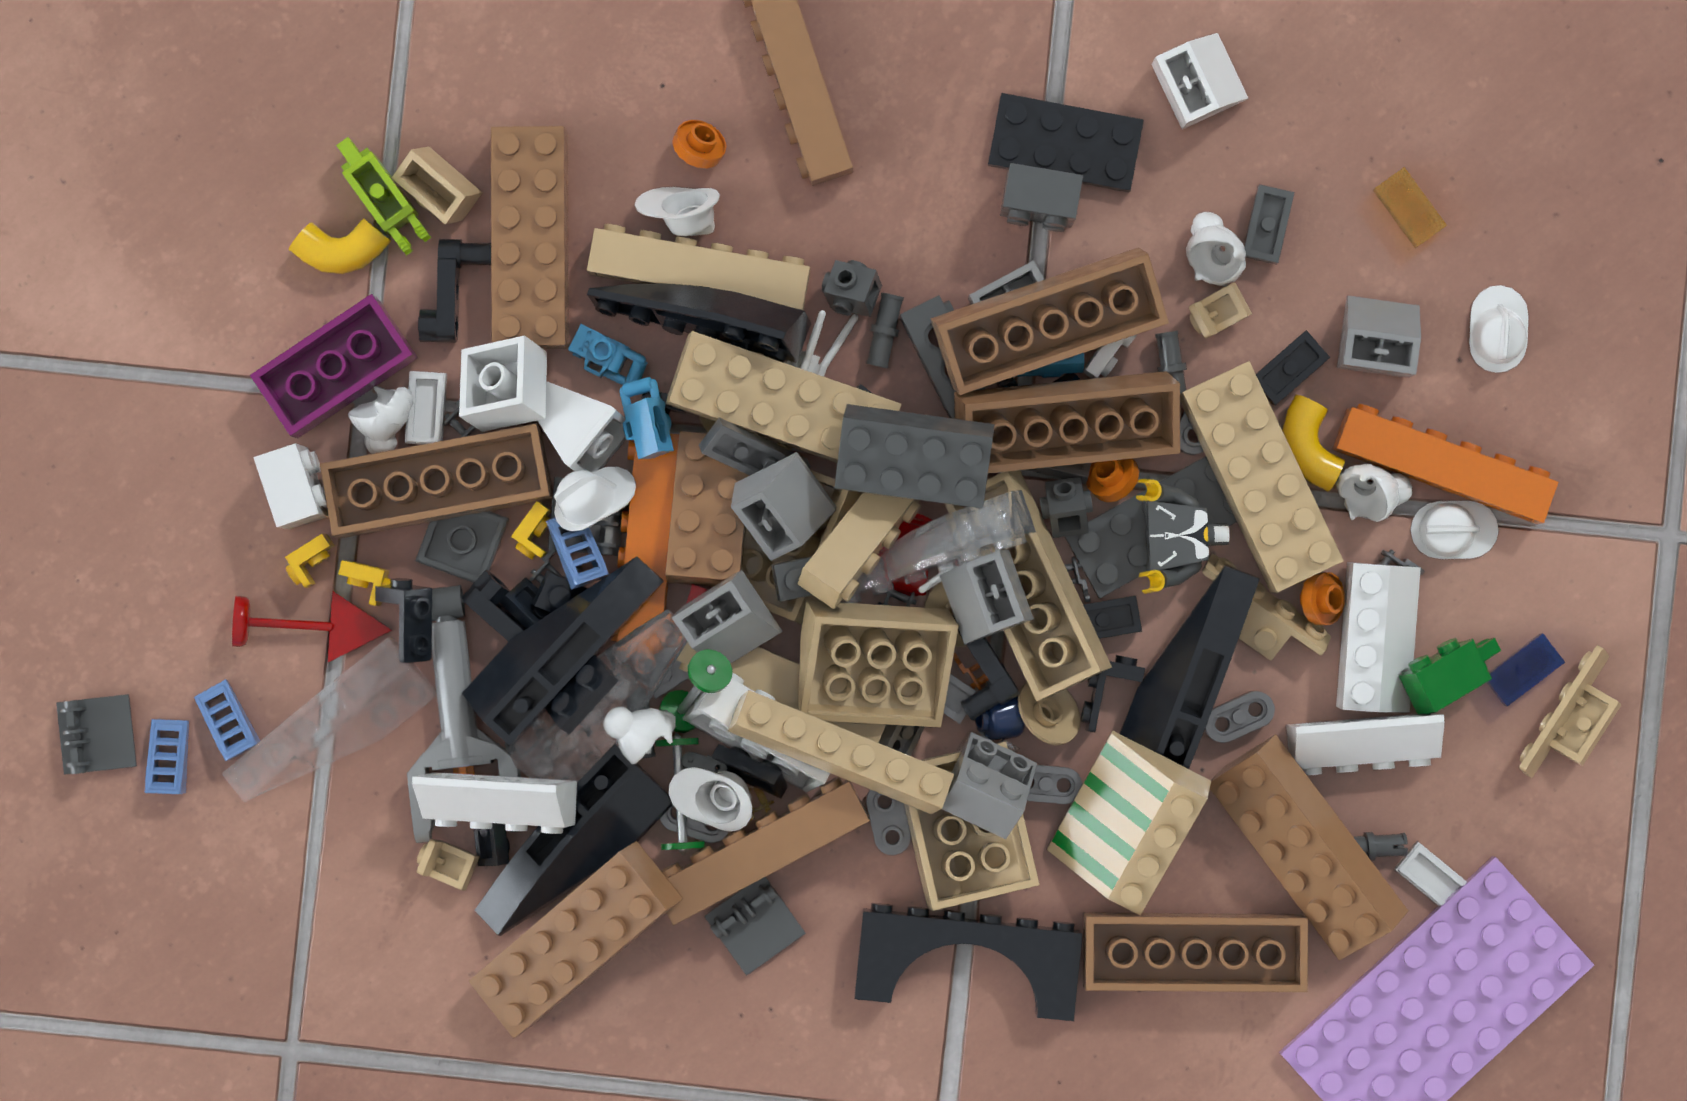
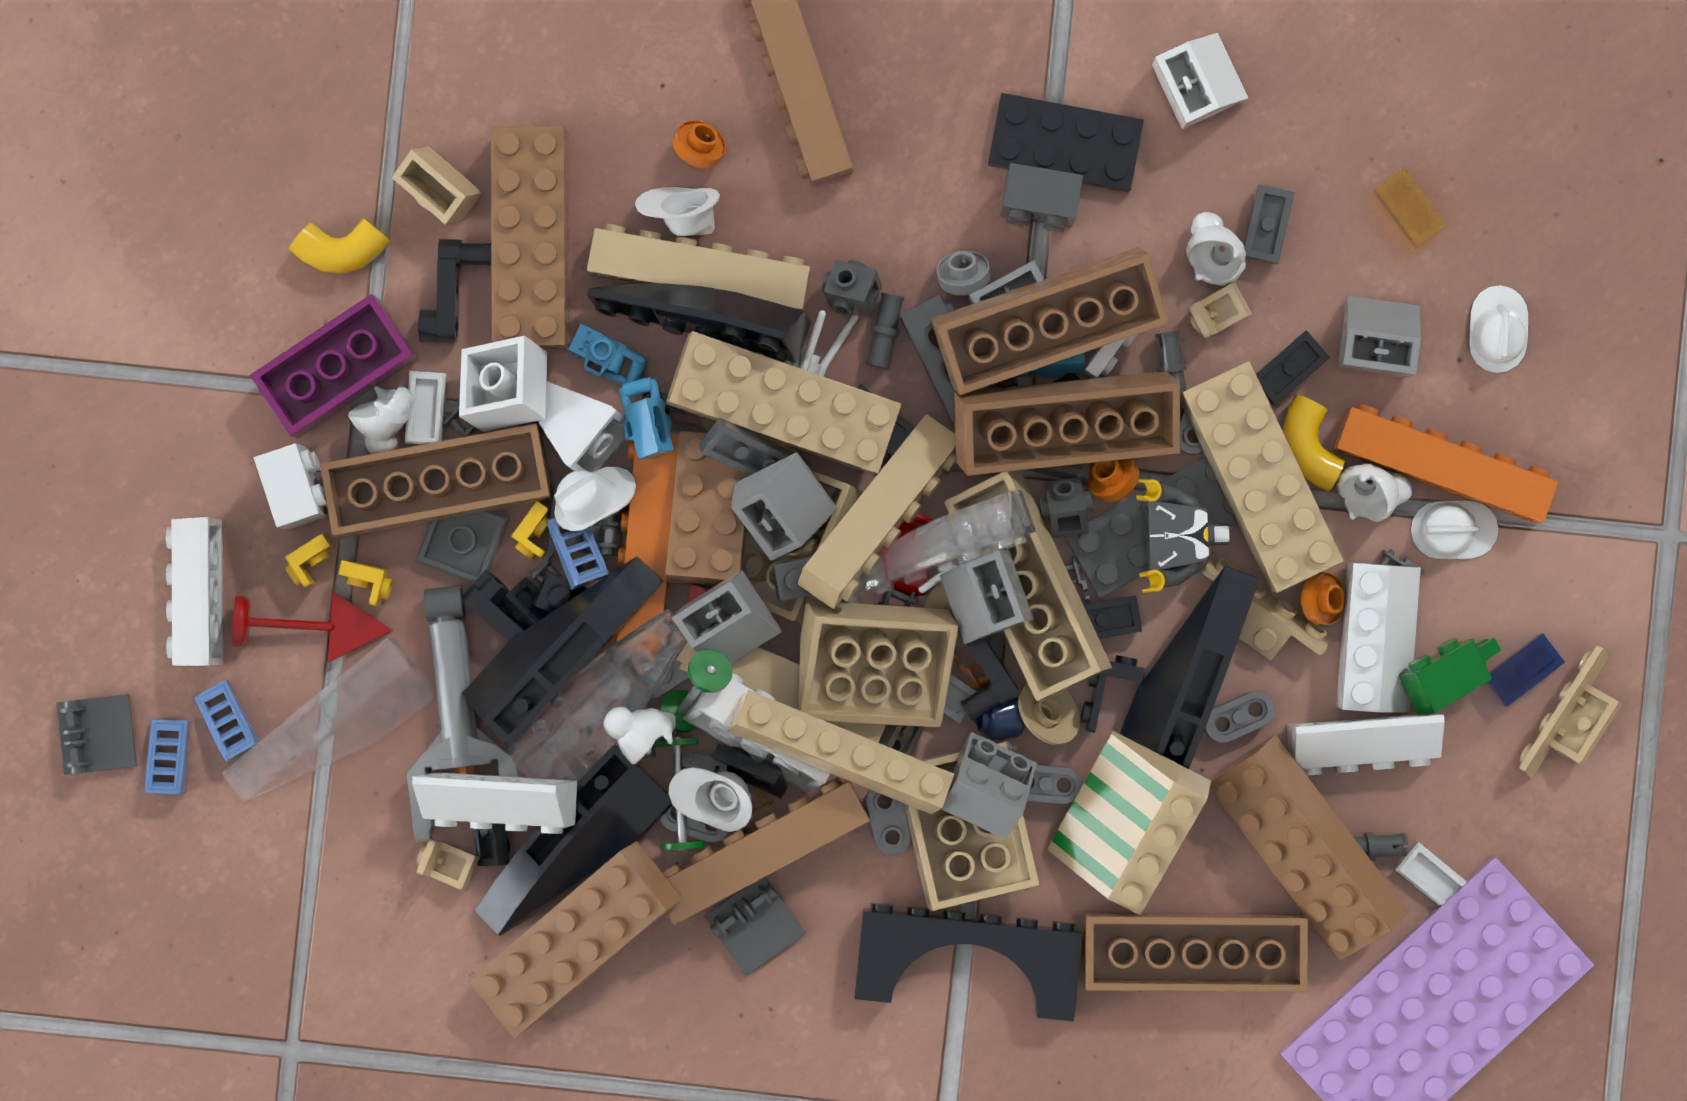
lime hinge [336,137,432,256] -> none
black bracket [375,578,432,663] -> none
black plate [545,655,619,735] -> none
dark grey brick [834,404,995,509] -> none
none -> white slope [166,517,223,666]
none -> light grey plate [936,250,991,296]

